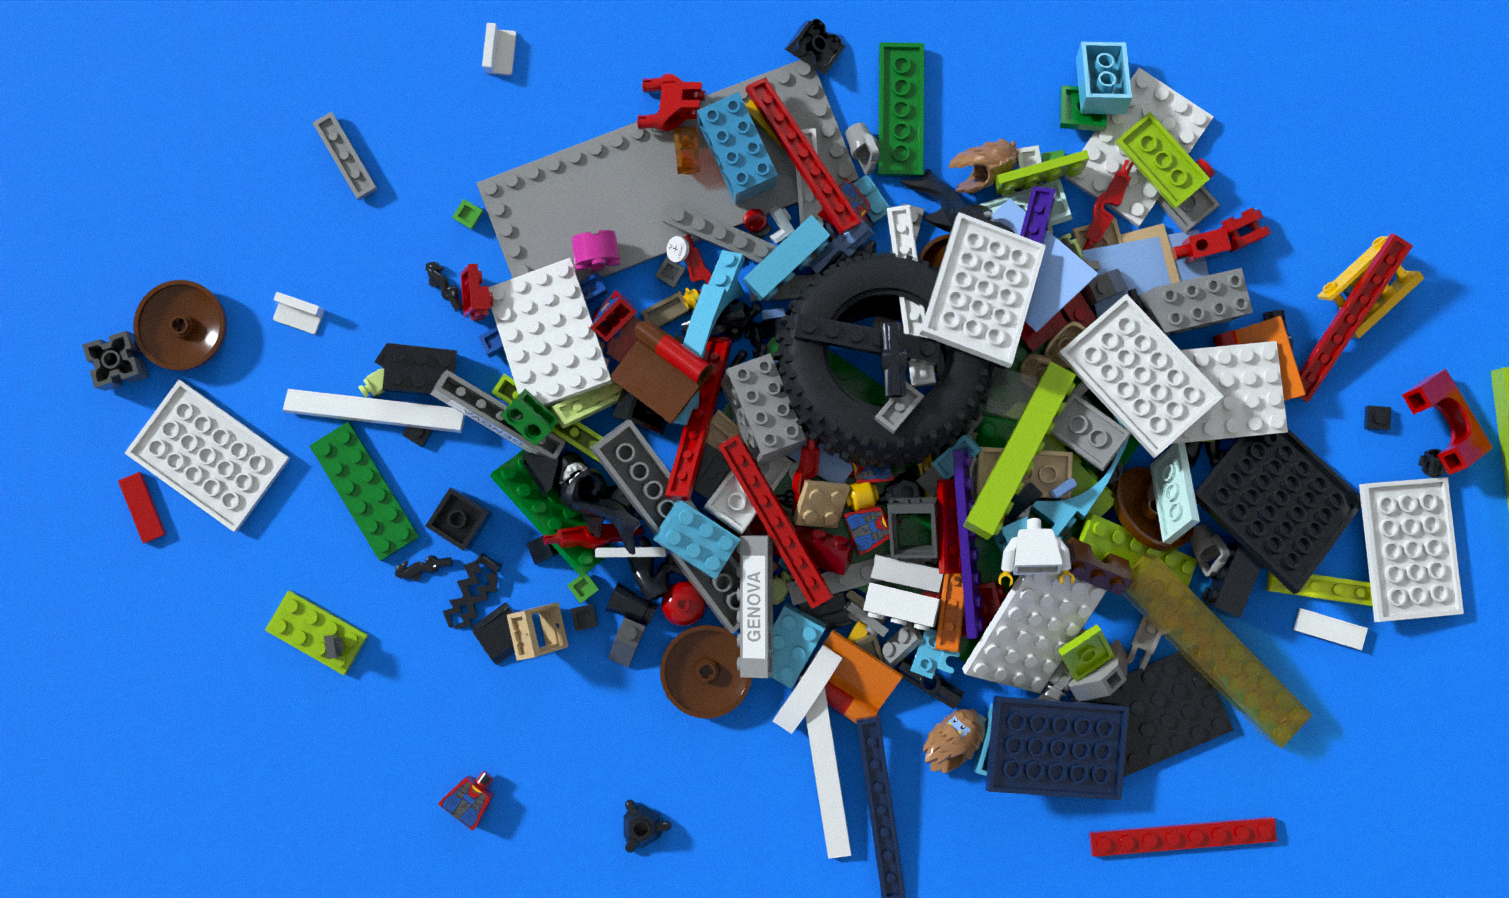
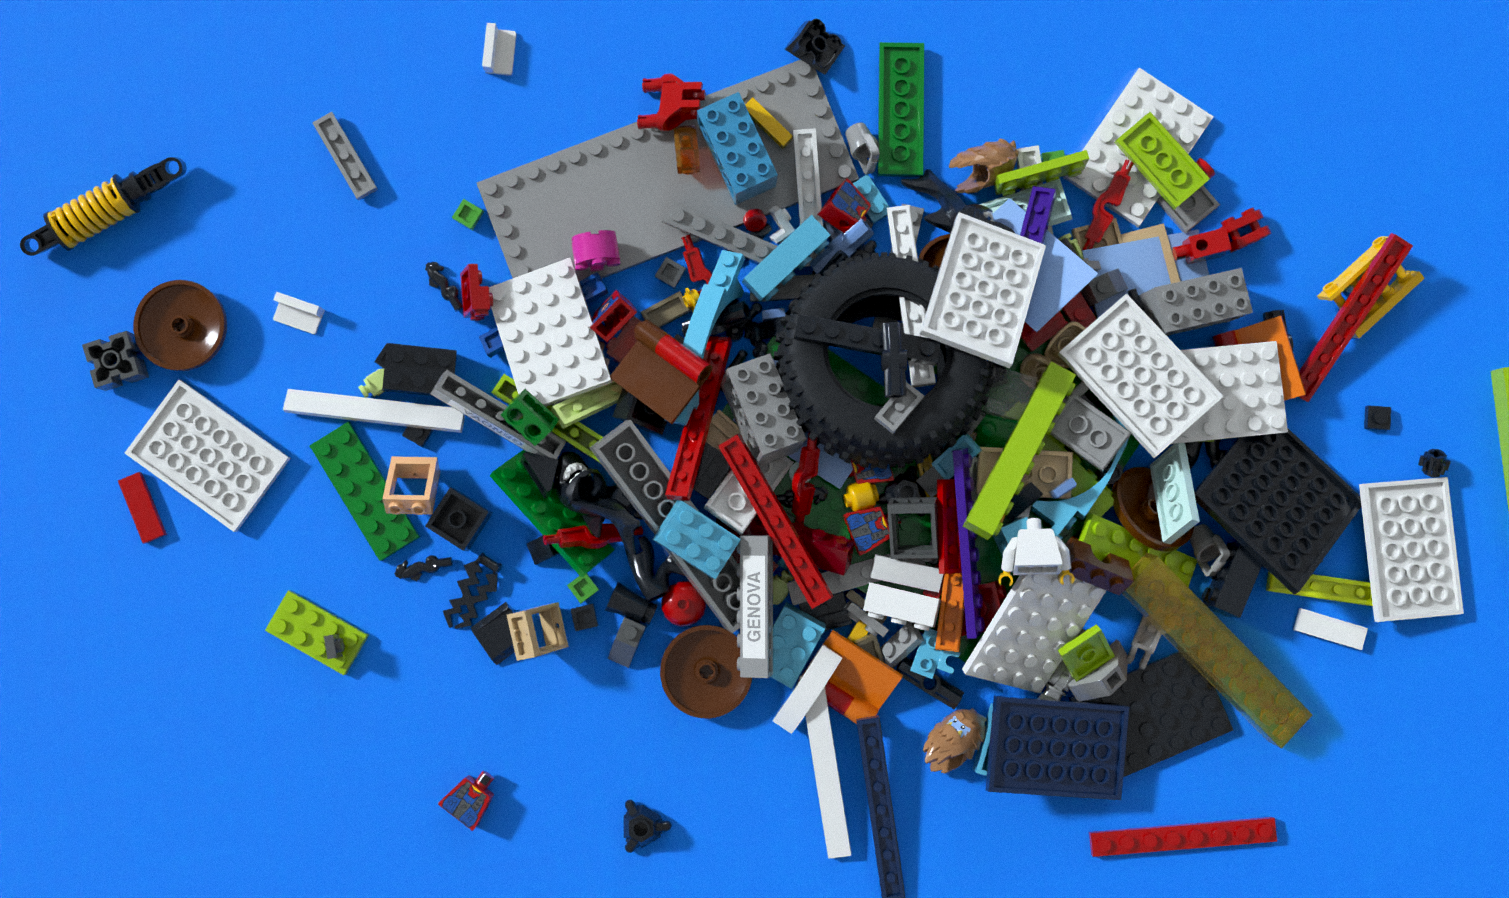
white tile [595,547,666,558] -> none
white piece [667,236,689,263] -> none
red plate [745,77,862,235] -> none
tan plate [792,480,850,528] -> none
green plate [1060,85,1106,132] -> none
medium azure brick [1076,42,1132,114] -> none
red arch [1402,369,1493,475] -> none
none -> piece [20,157,187,256]
none -> light nougat window [383,456,440,515]

